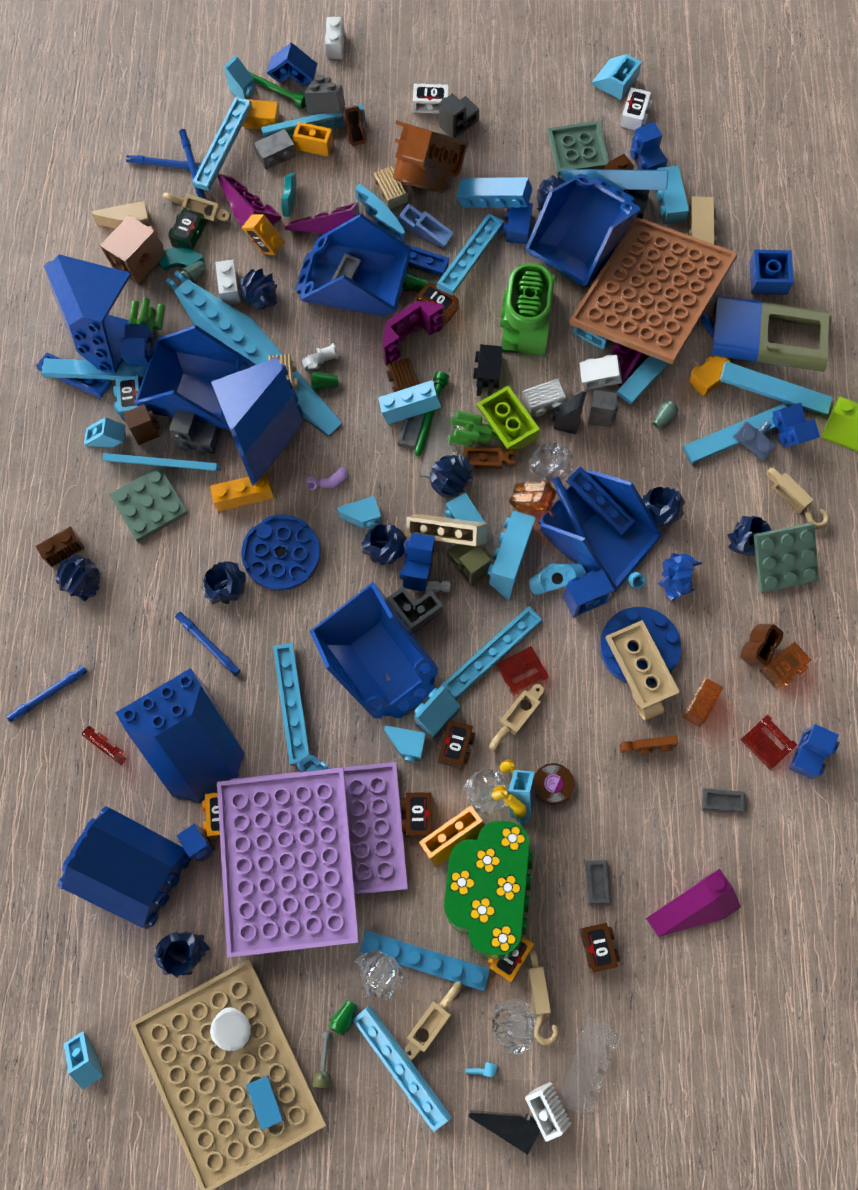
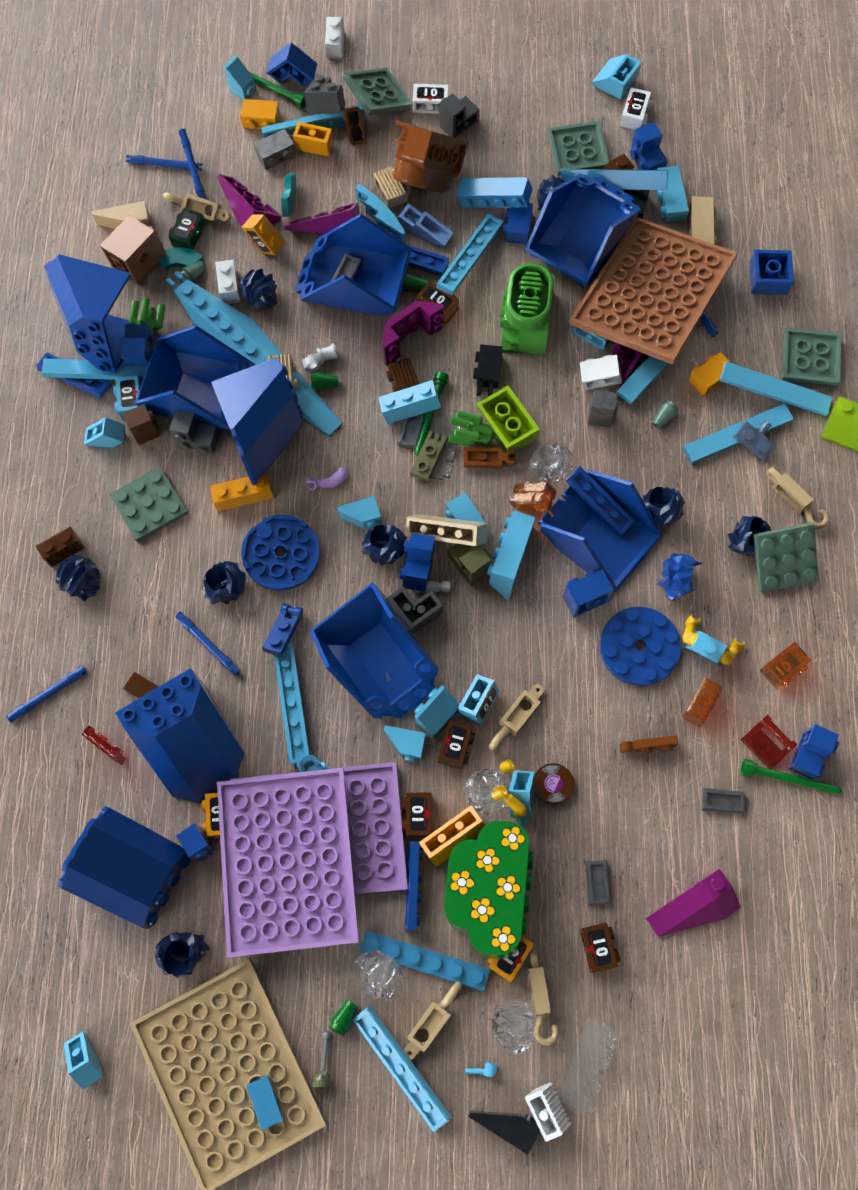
medium azure tile [103,453,221,471] -> none
medium azure tile [192,97,253,191] -> none
white piece [211,1008,251,1051] -> none
dark blue hair [430,454,474,498] -> none
medium azure tile [442,606,543,700] -> none
clear red plate [496,646,549,696] -> none
white brick [522,379,566,417] -> none
medium azure piece [529,563,586,595] -> none
black slope [552,391,587,435] -> none
blue piece [552,476,592,548] -> none
tan hinge [605,620,680,721] -> none
medium azure hinge [628,572,646,589] -> none
piece [711,295,832,372] -> none
reddish brown brick [740,624,784,666] -> none
blue brick [773,403,820,448] -> none
none -> reddish brown tile [123,672,159,699]
none -> blue plate [262,603,303,657]
none -> sand green plate [343,68,413,115]
none -> blue plate [404,841,423,931]
none -> olive hinge [410,430,448,482]
none -> medium azure brick [458,674,500,726]
none -> torso [683,614,745,667]
none -> green piece [741,759,842,794]
none -> sand green plate [781,327,841,386]

